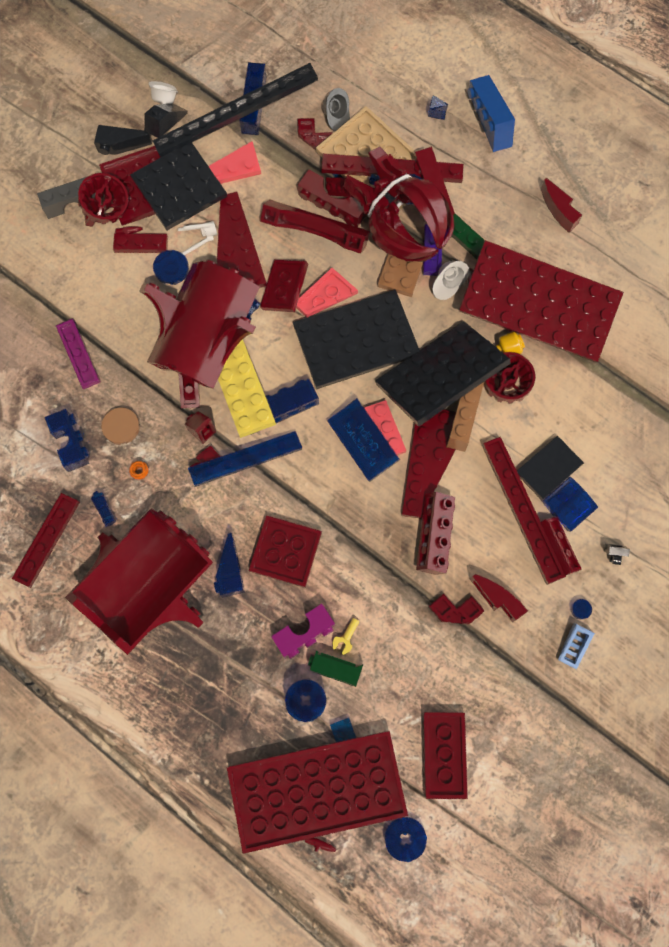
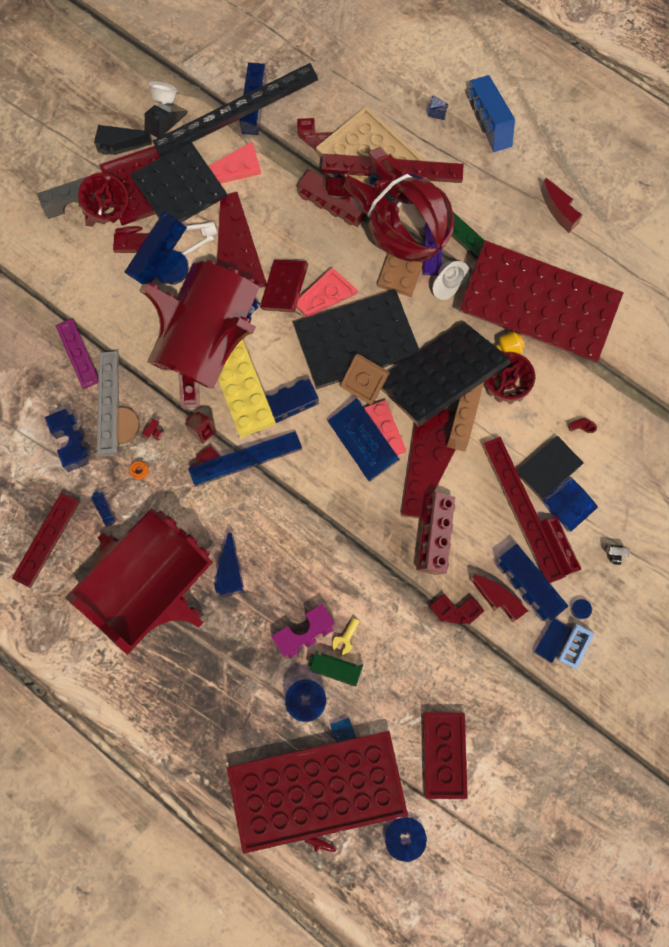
dark red plate [249,515,322,588] -> none
dark red arch [260,200,370,254] -> none
dark grey piece [323,88,350,131] -> none
dark red tile [414,146,455,215] -> none
none -> light grey tile [97,351,119,456]
none -> clear blue brick [124,211,187,285]
none -> dark red tile [141,419,164,441]
none -> medium nougat plate [340,354,390,405]
none -> clear blue brick [496,544,569,623]
none -> clear blue tile [533,618,571,663]
none -> dark red arm [567,418,597,433]

